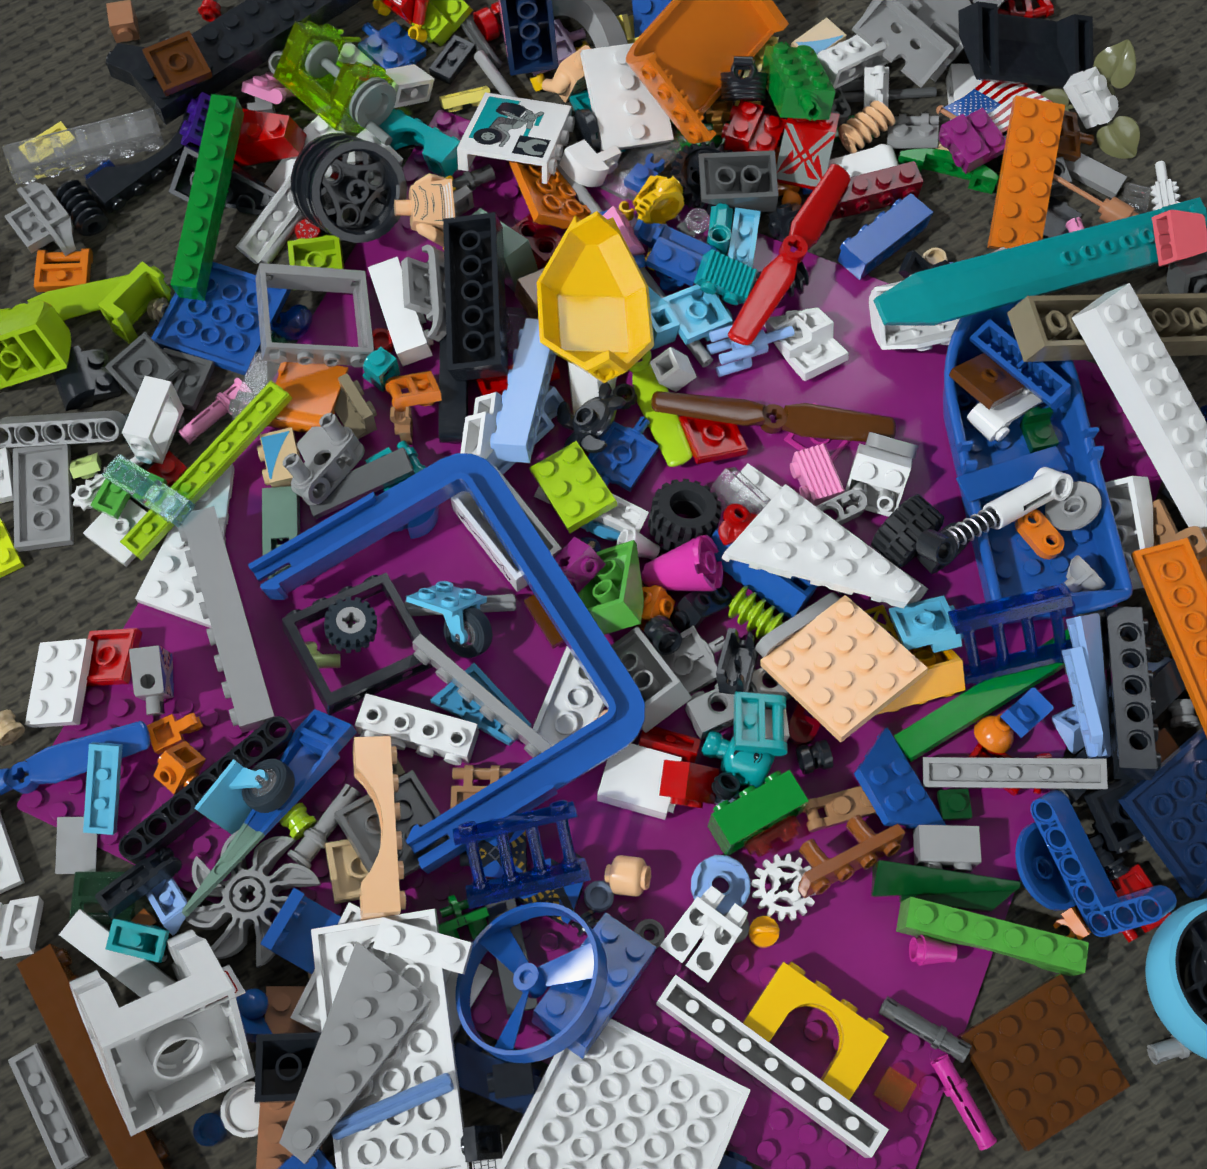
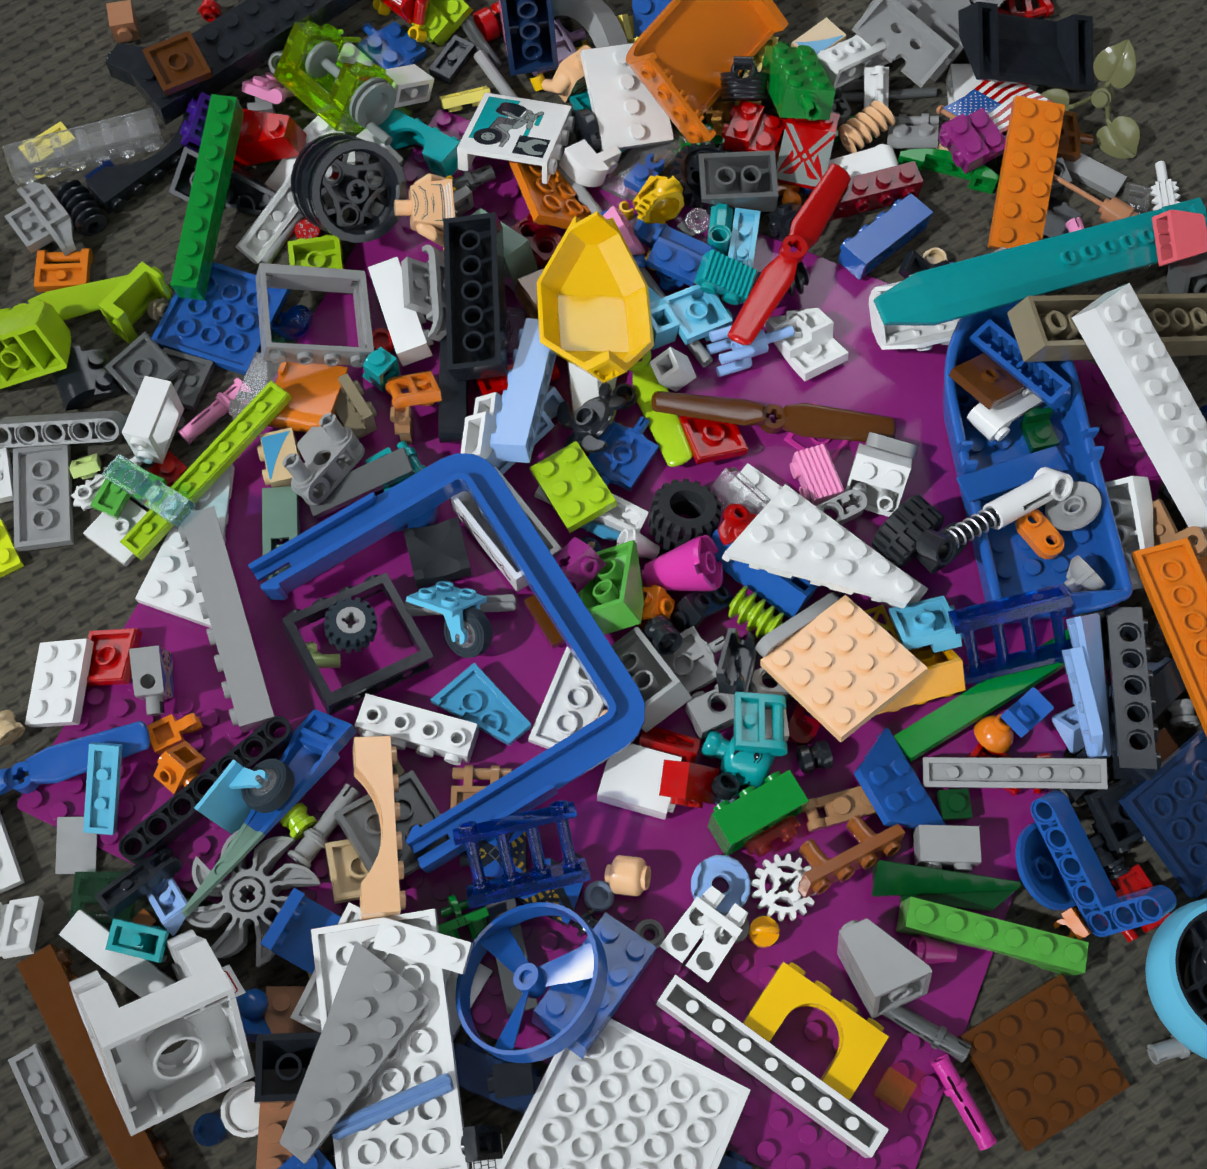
light grey plate [412,634,552,758] -> none
white brick [1063,67,1119,129] -> none
none -> black brick [403,517,472,588]
none -> light grey slope [837,918,932,1019]

